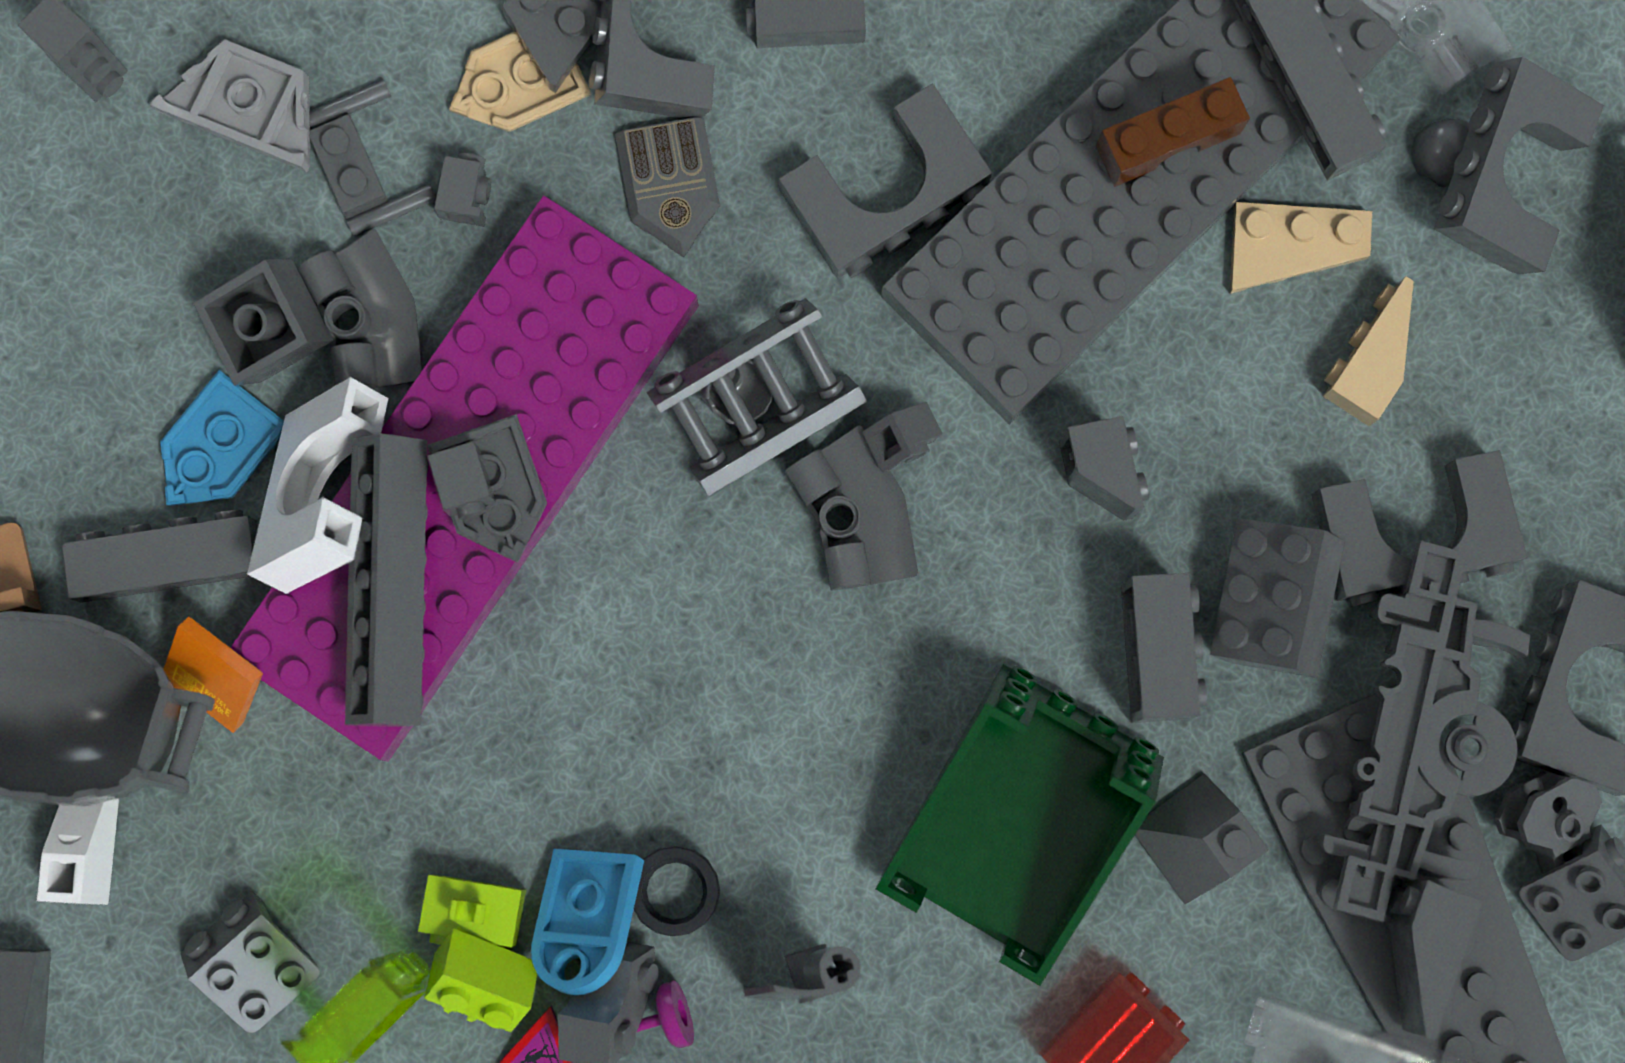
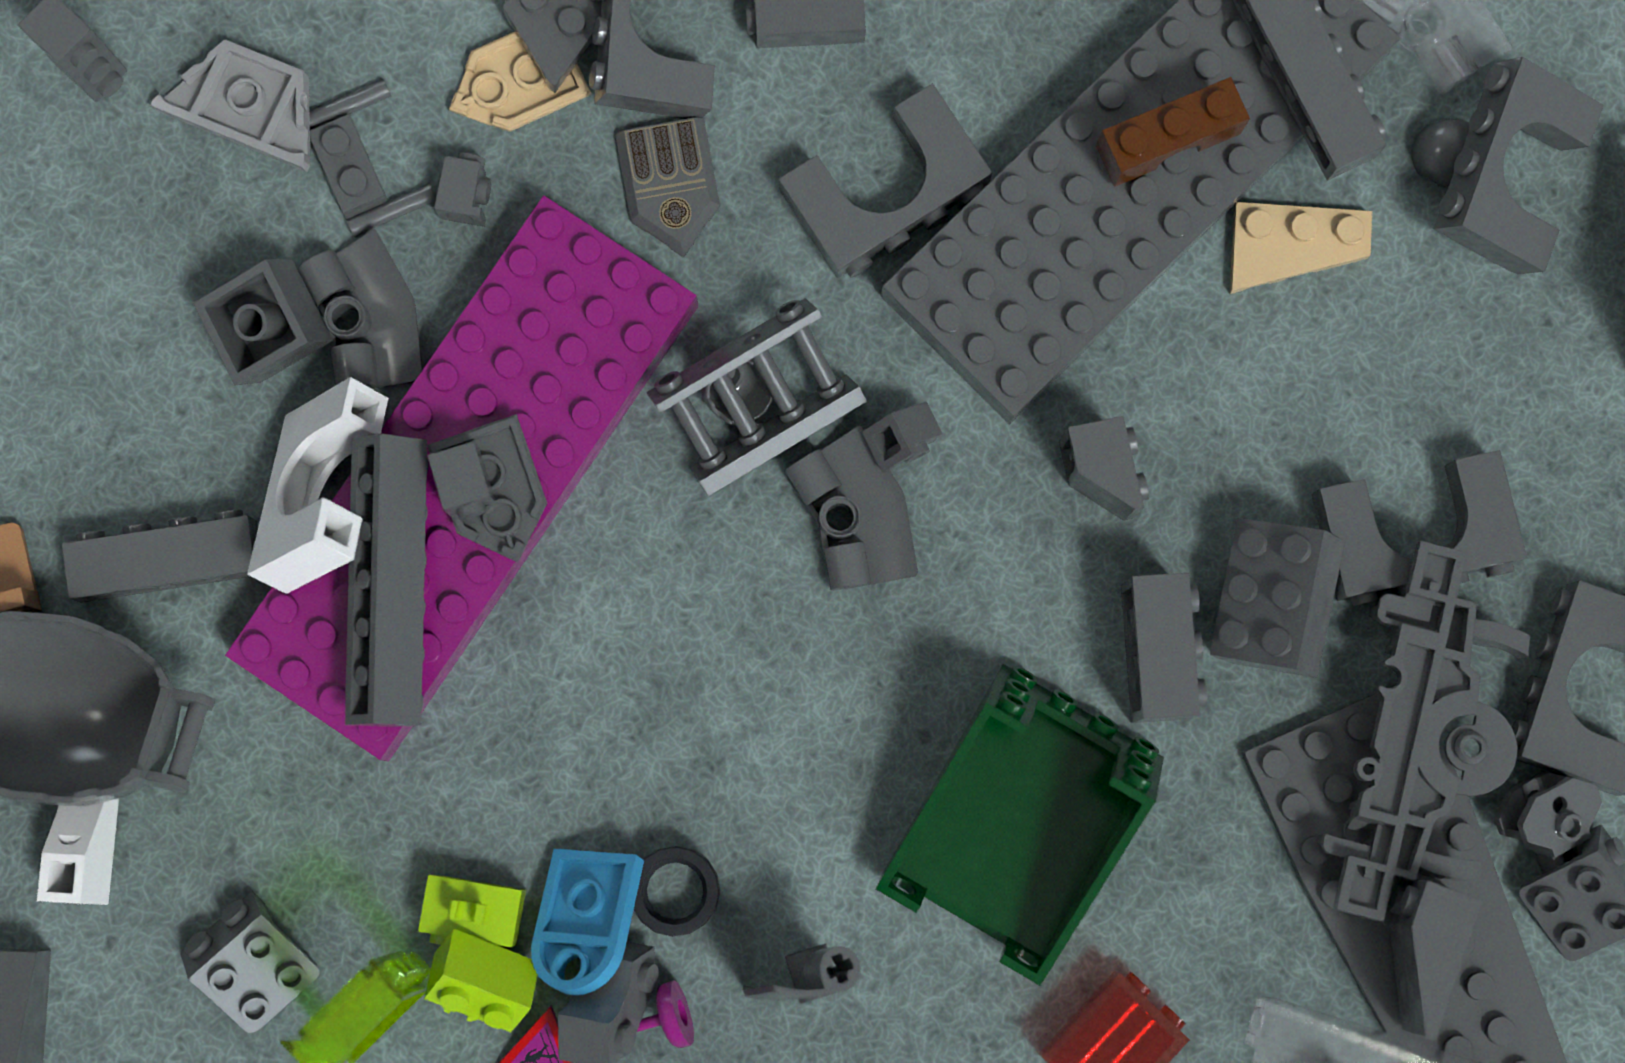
dark azure tile [160,370,284,506] -> none
orange tile [164,617,263,733] -> none
dark grey slope [1135,774,1269,904] -> none
tan slope [1323,276,1414,426] -> none

